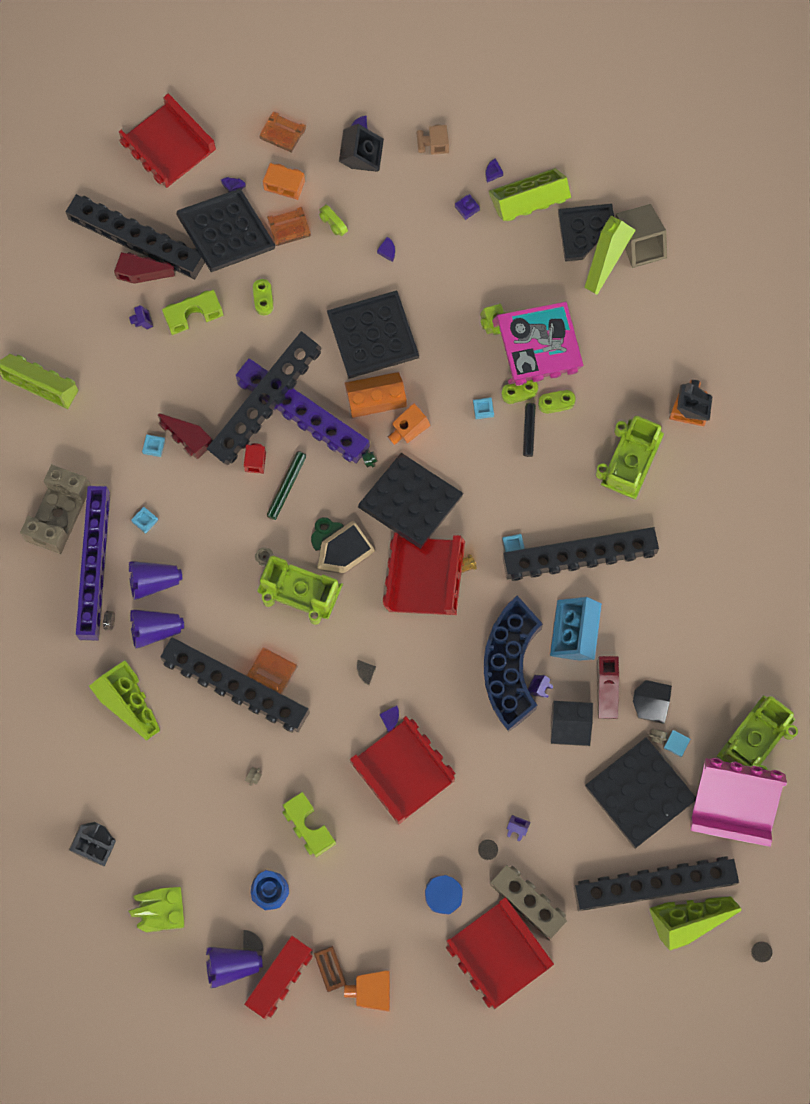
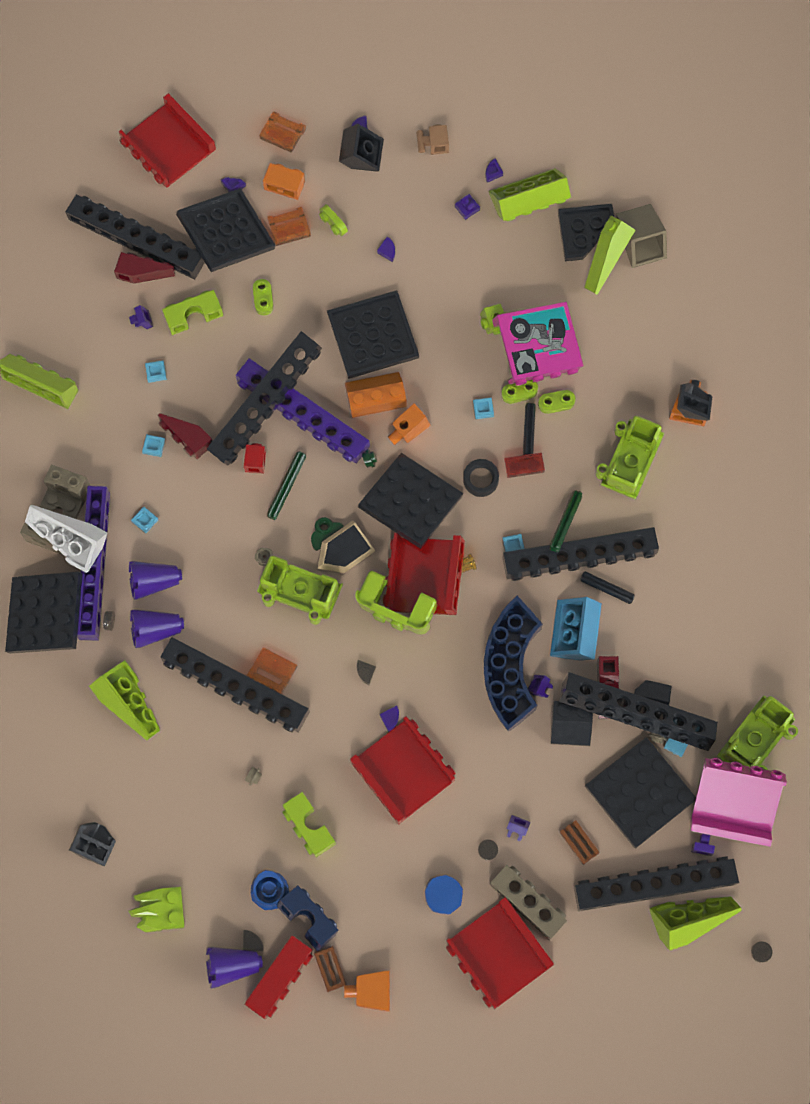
none -> black plate [5,572,82,654]
none -> white wedge [25,505,107,573]
none -> medium azure tile [145,360,167,383]
none -> dark blue arch [277,885,339,951]
none -> lime container [355,571,437,635]
none -> black tyre [463,459,499,497]
none -> clear red plate [504,452,545,478]
none -> dark green axle [549,490,582,552]
none -> black brick [559,672,718,751]
none -> dark orange tile [559,820,600,865]
none -> black axle [580,571,635,604]
none -> dark purple tile [691,834,715,856]

